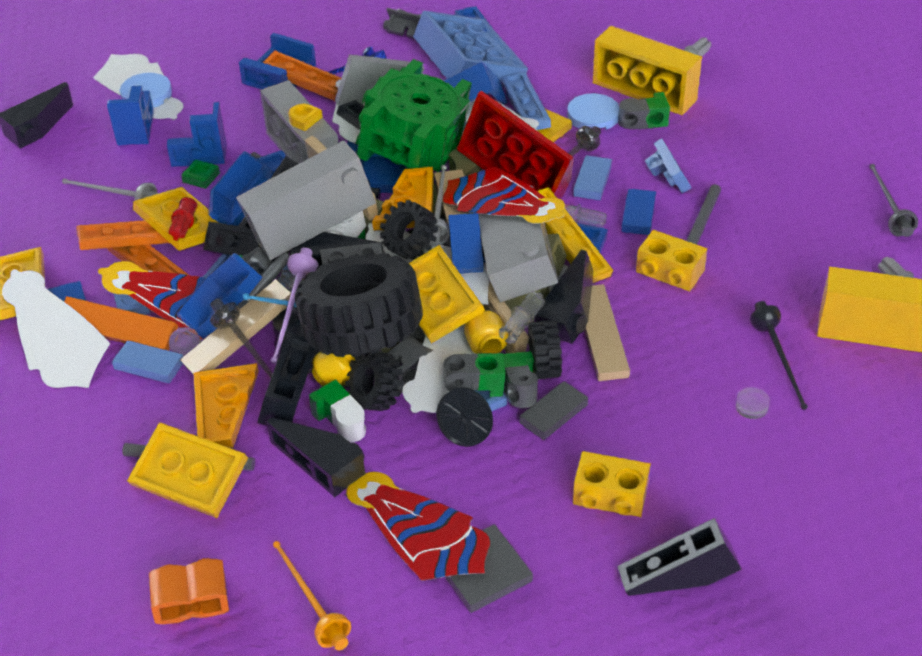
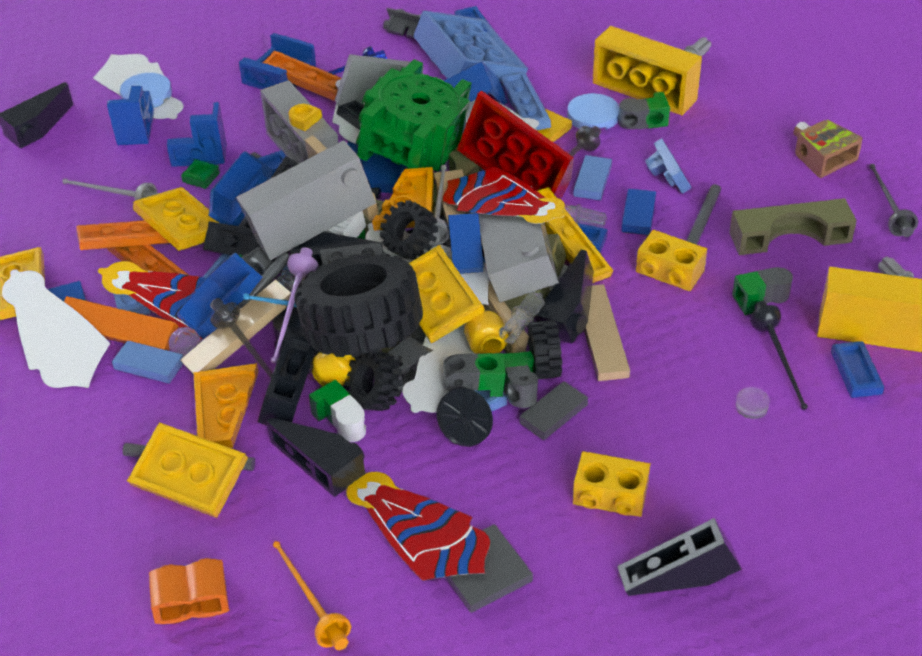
red axle [168,197,198,241] -> none
none -> olive arch [729,198,857,255]
none -> leg [732,267,793,315]
none -> medium nougat torso [793,120,863,179]
none -> blue tile [831,341,884,398]

